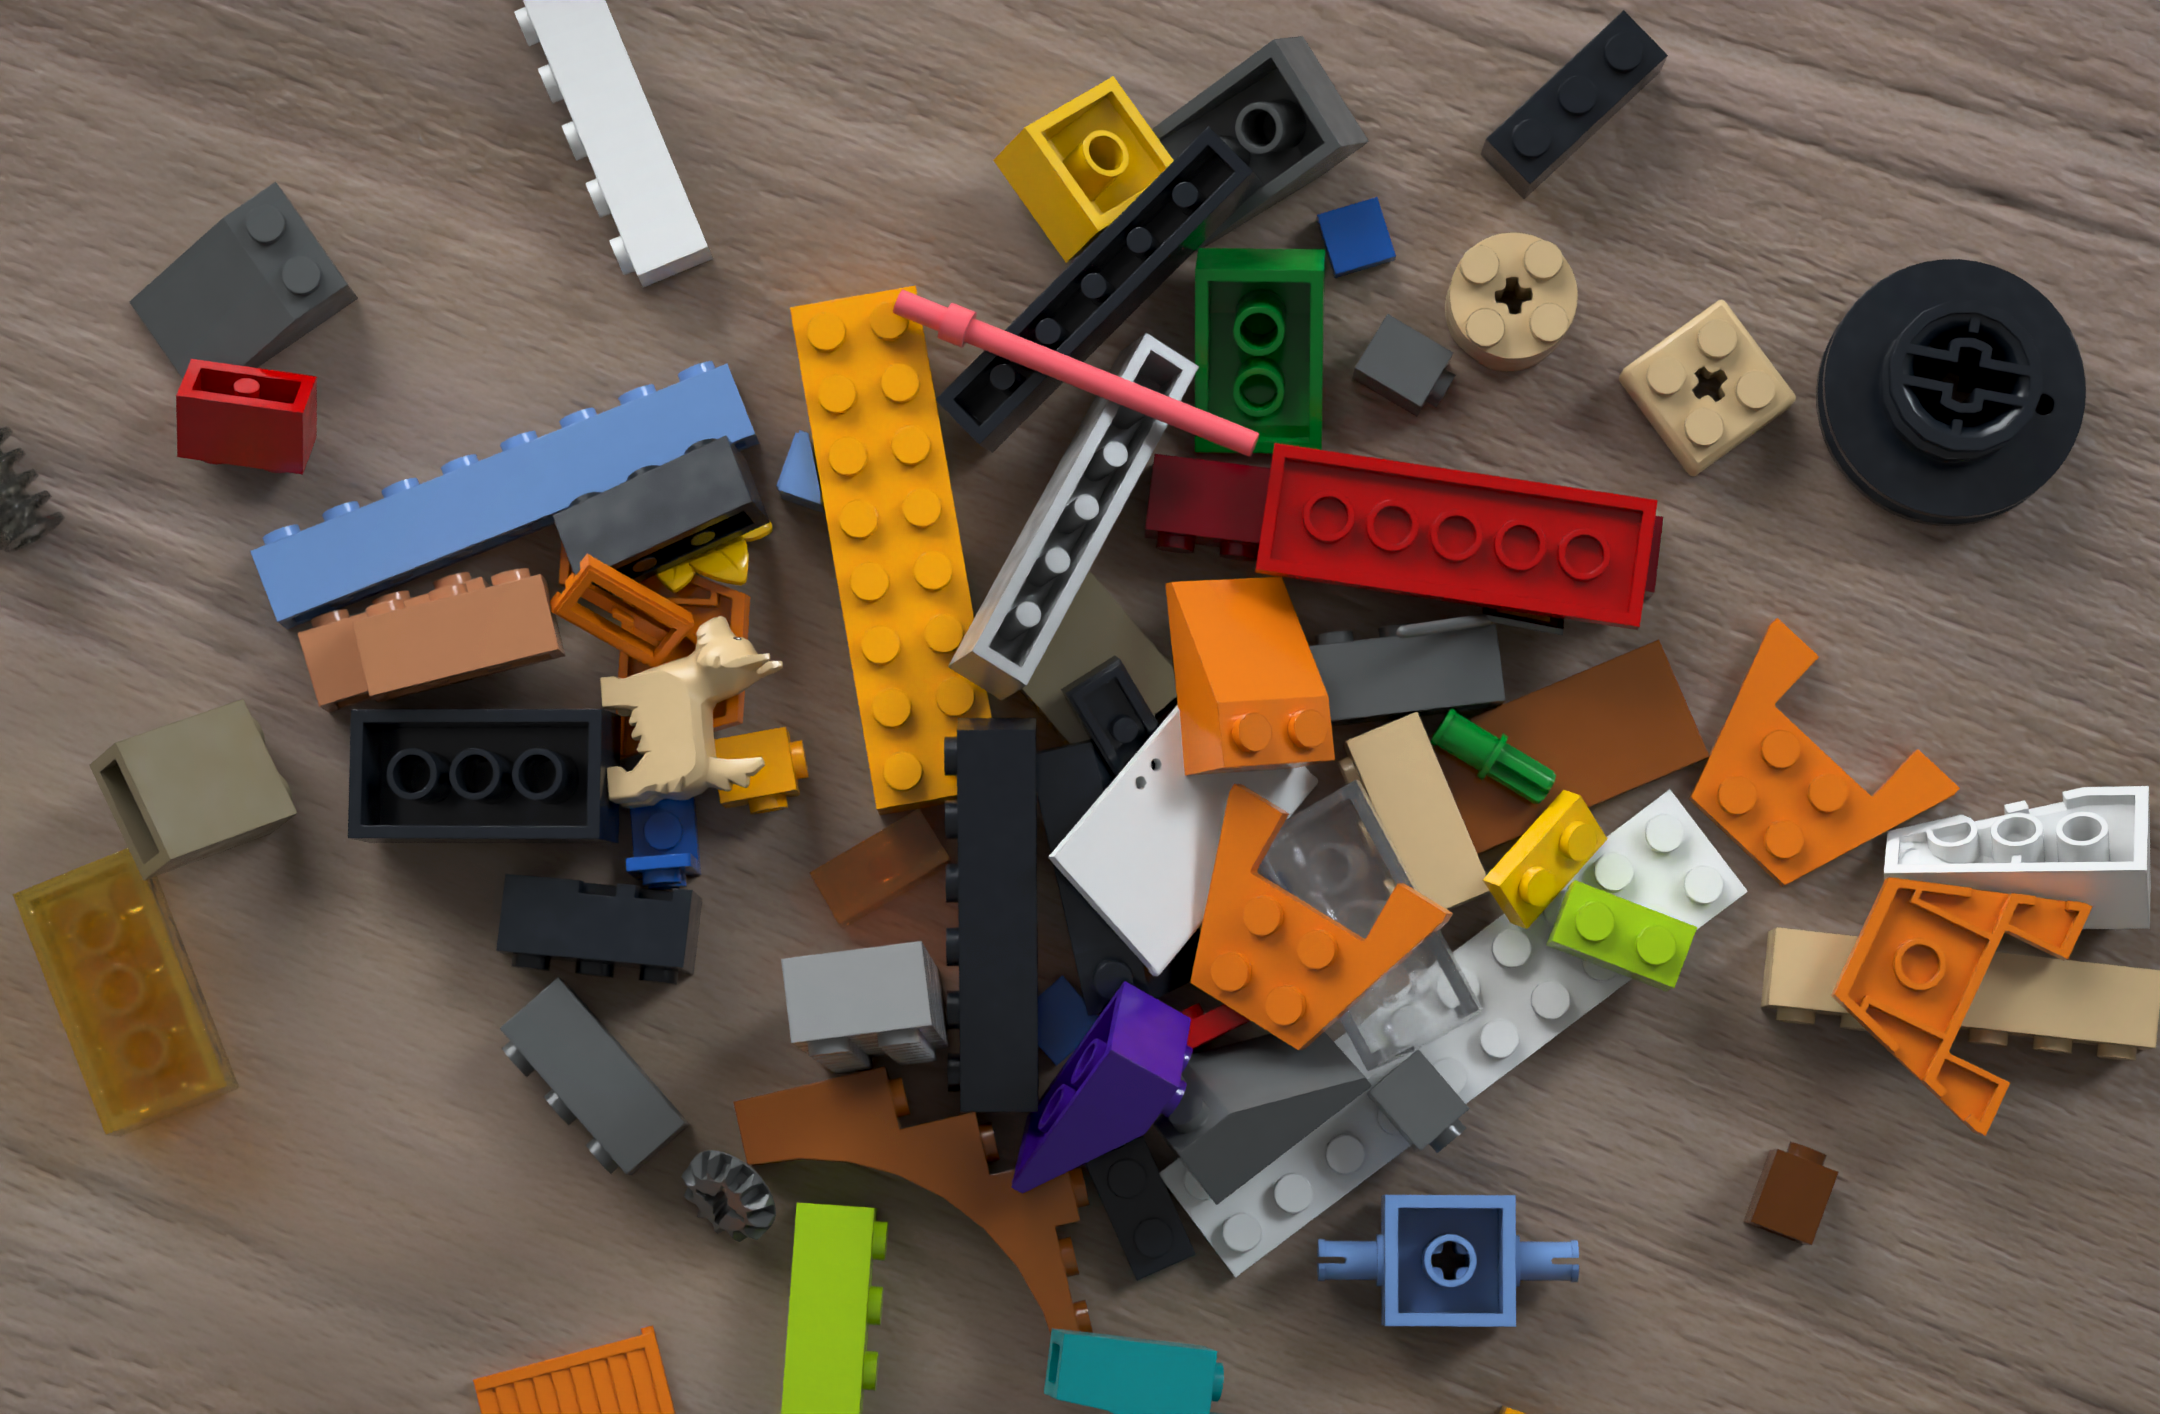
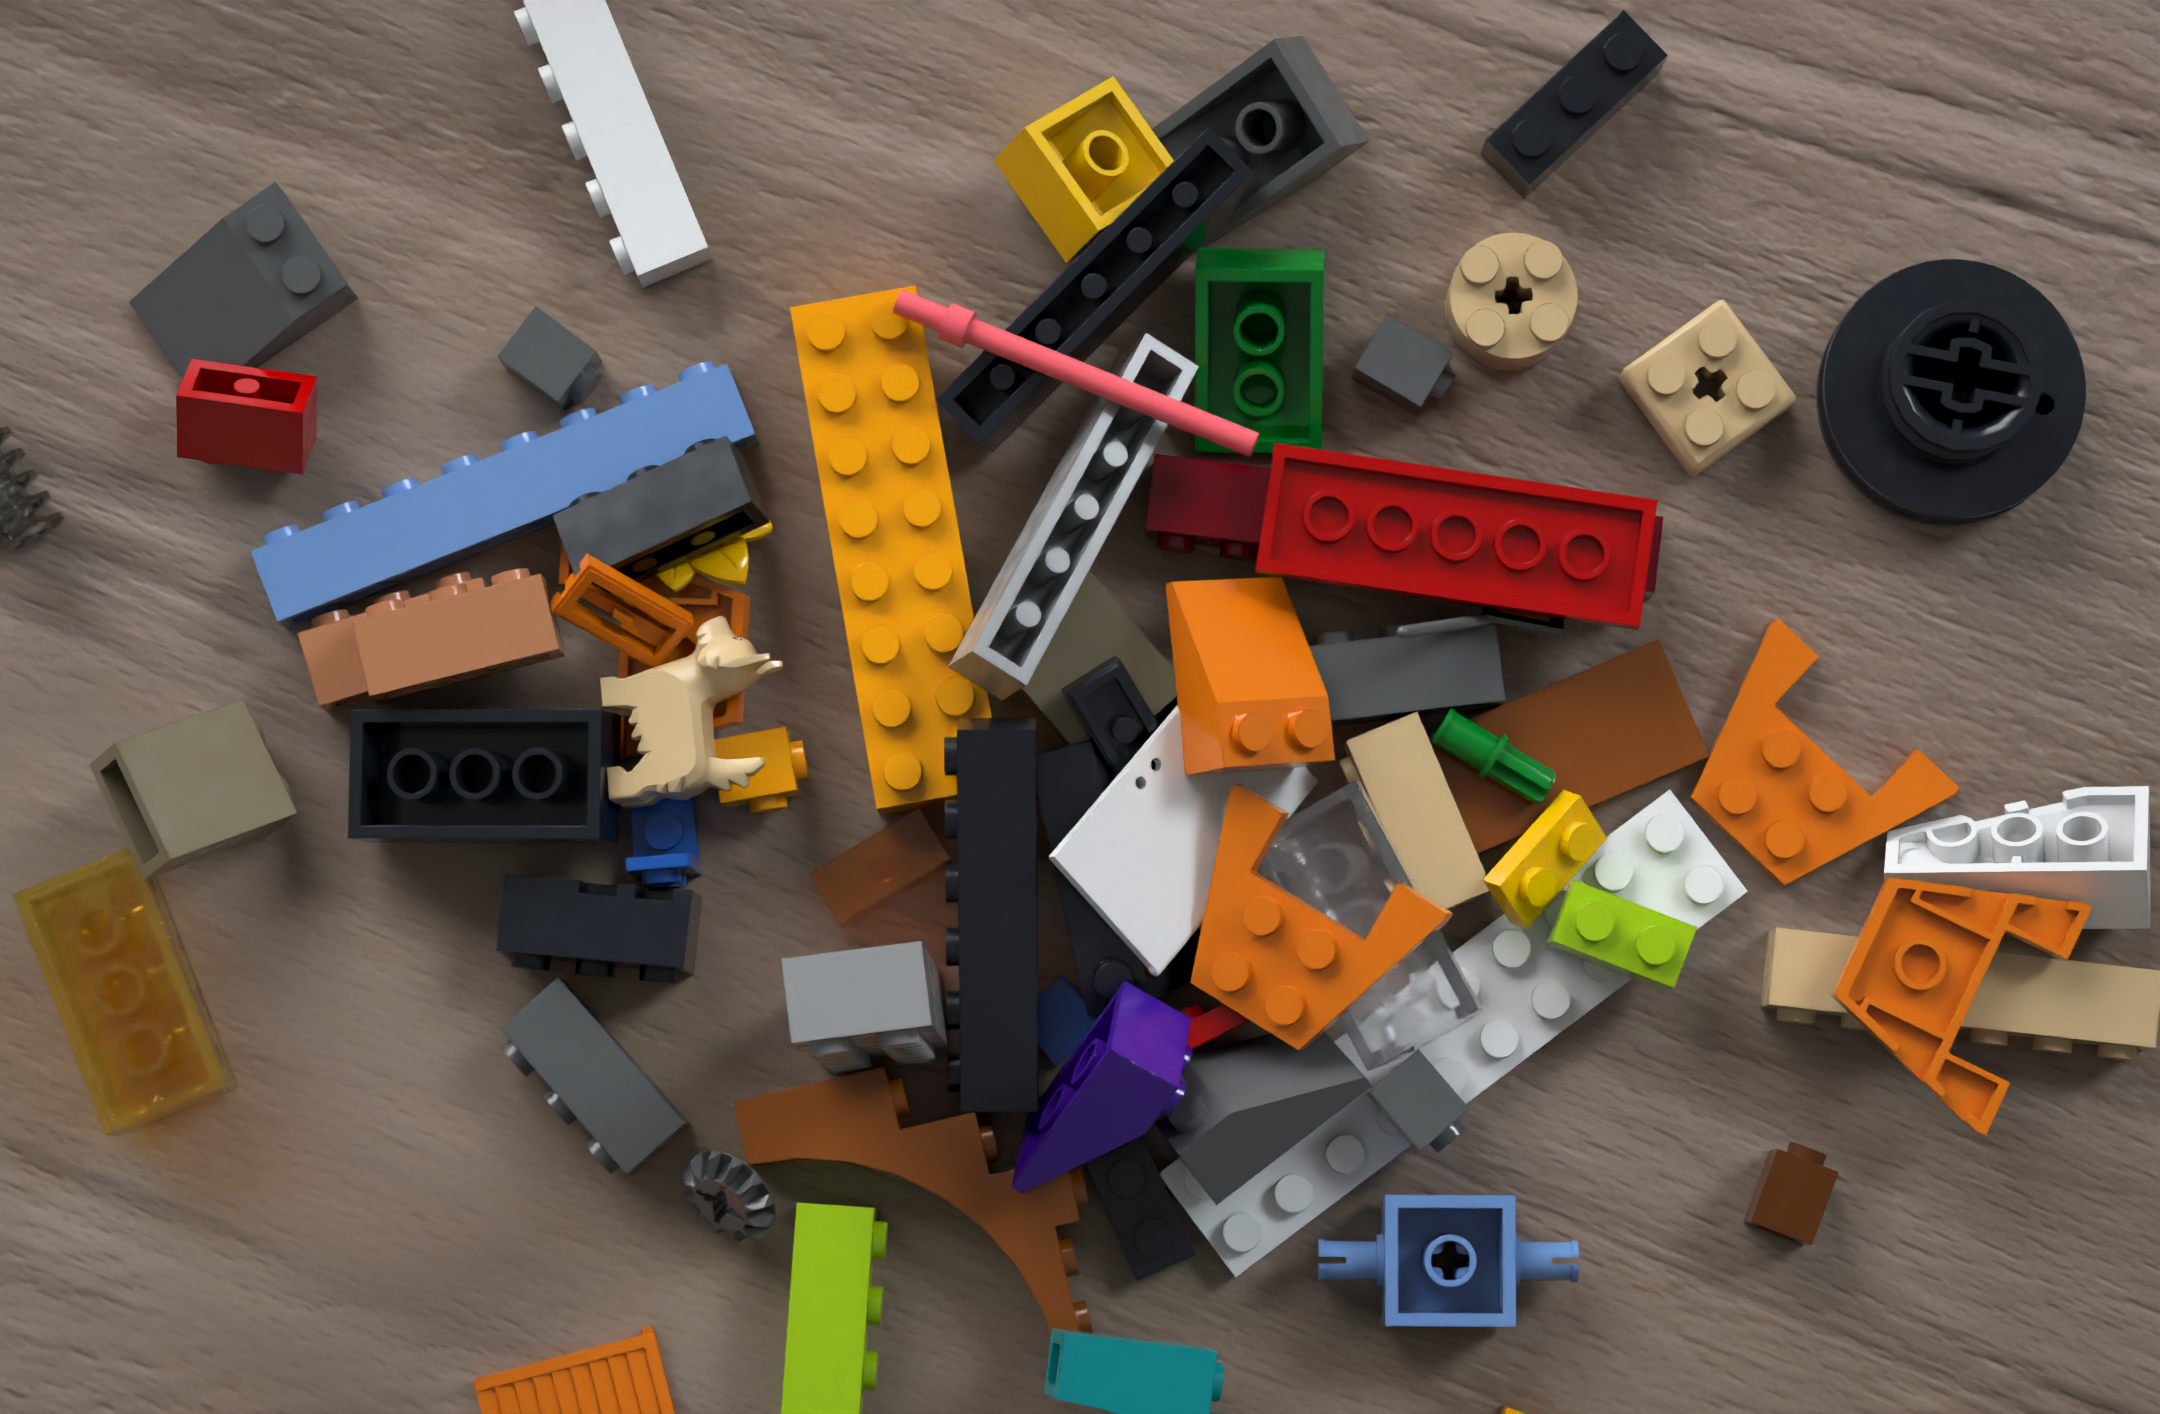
medium blue slope [776,430,825,513] -> none
blue tile [1316,197,1396,278] -> none
none -> dark grey brick [497,306,602,412]

